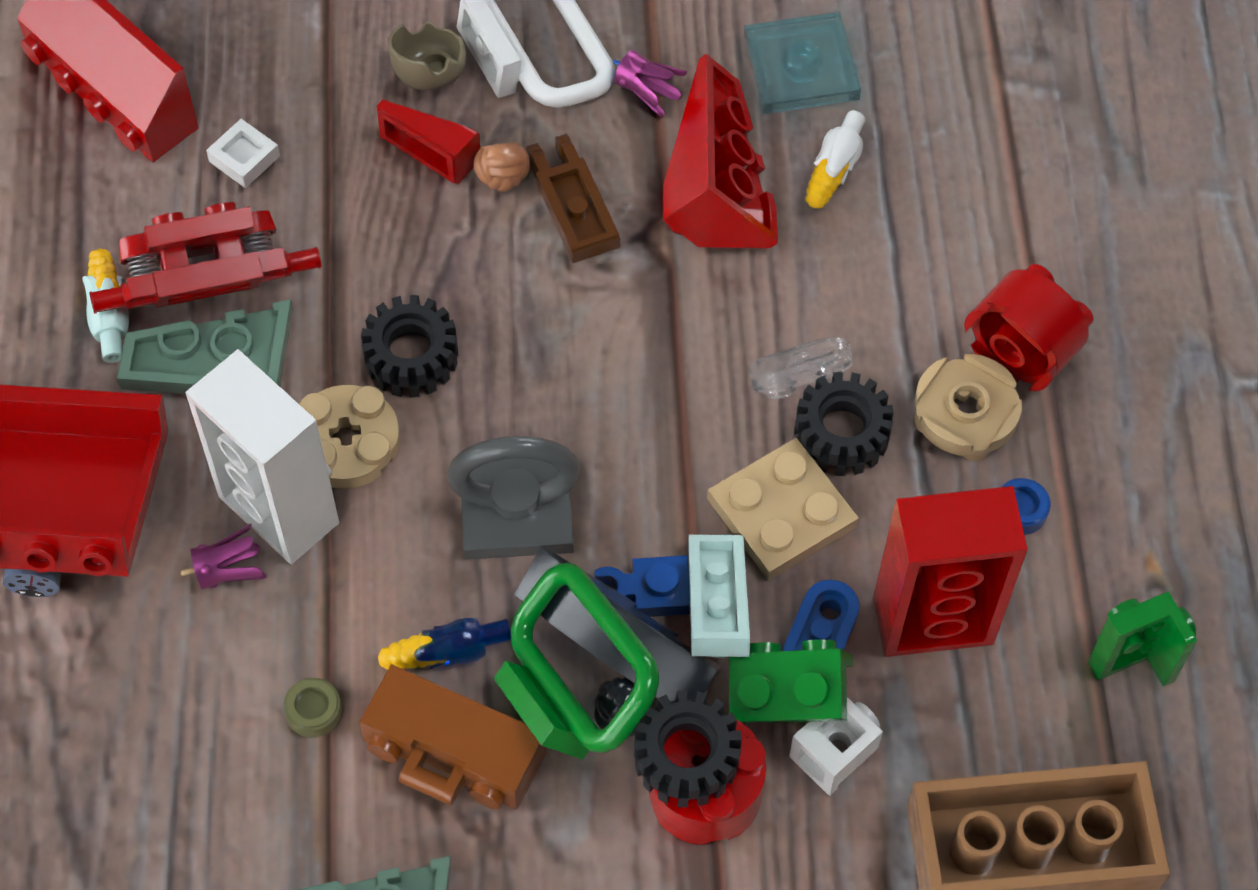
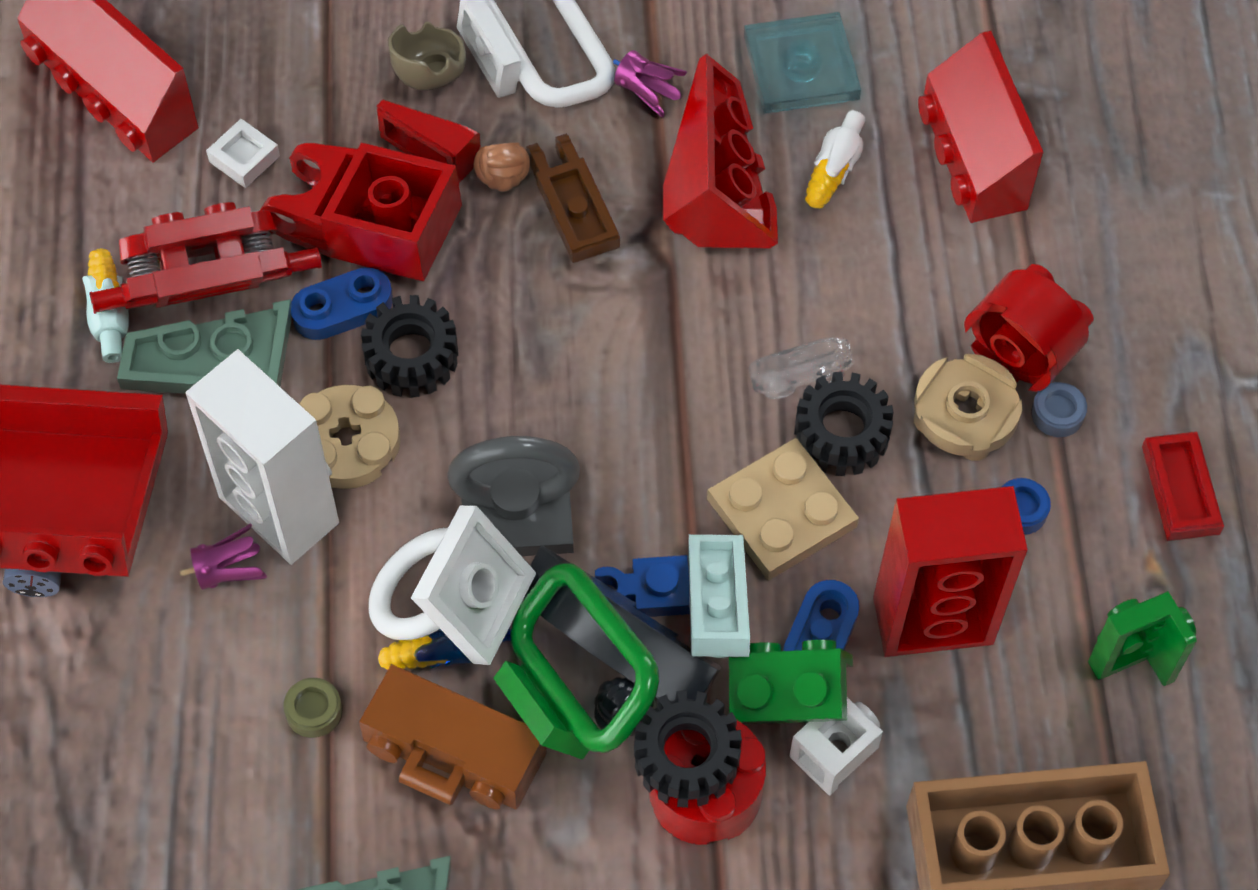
none -> red brick [260,142,462,282]
none -> blue plate [291,268,393,340]
none -> white tile [369,505,536,665]
none -> slope [918,31,1043,223]
none -> sand blue tile [1031,382,1087,437]
none -> red tile [1142,431,1224,541]

